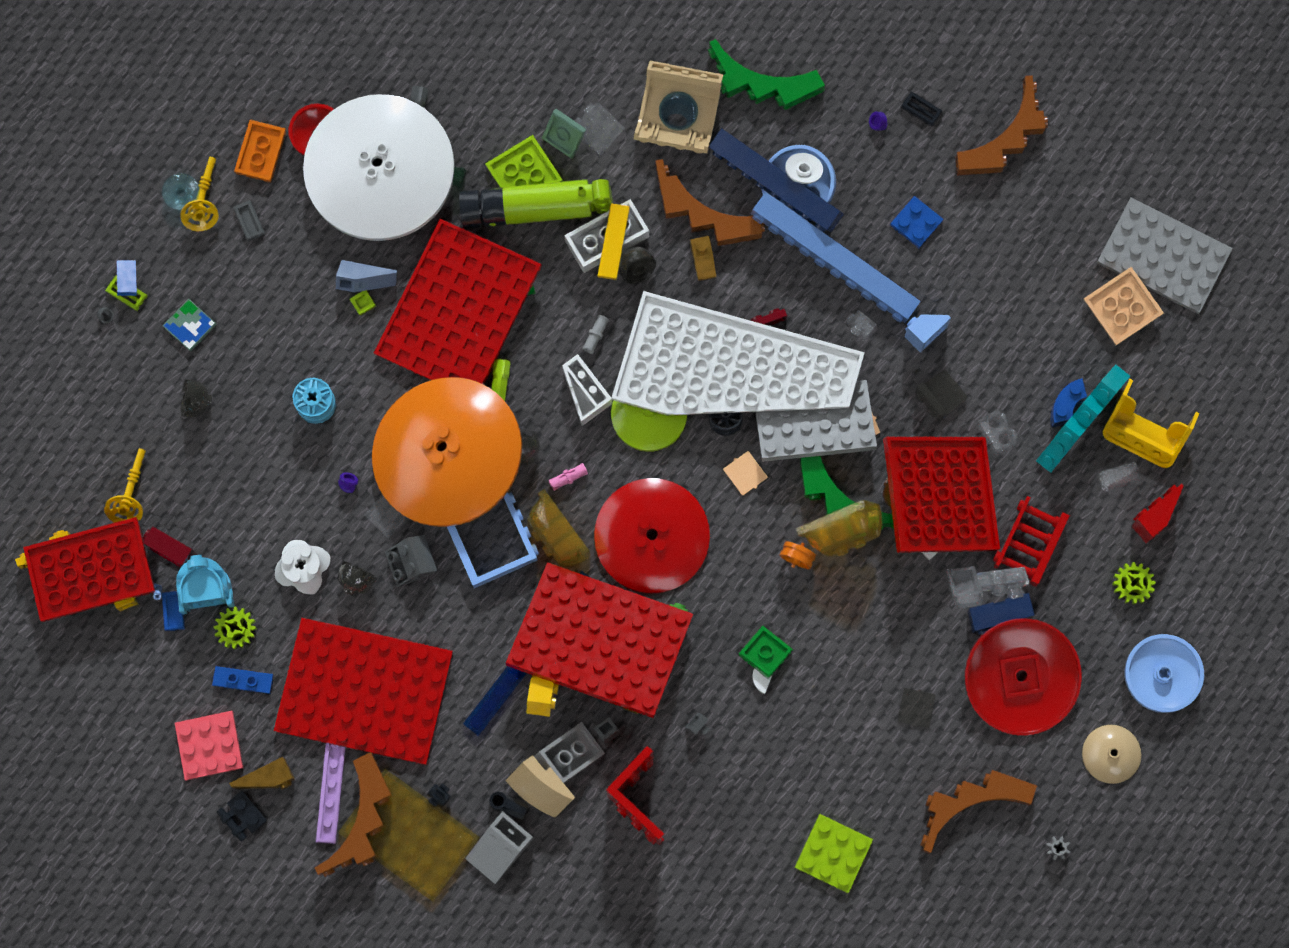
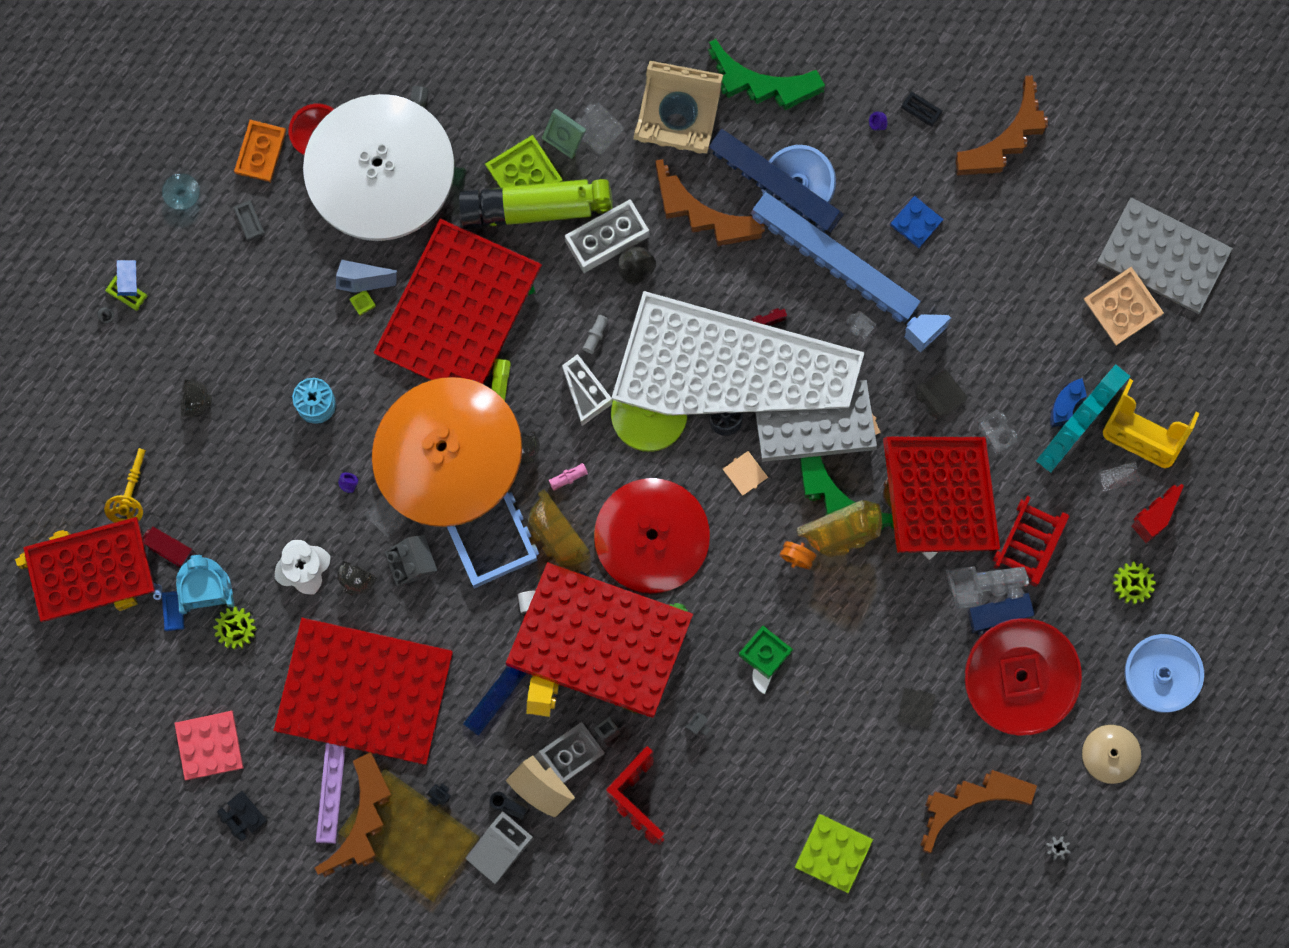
tile [163,299,217,352] -> none
yellow dish [180,157,218,231] -> none
blue plate [212,666,274,694] -> none
pearl gold slope [229,757,295,789] -> none
yellow tile [598,203,630,280] -> none
pearl gold slope [690,236,716,281] -> none
white dish [785,153,823,184] -> none
none -> white brick [518,591,535,614]

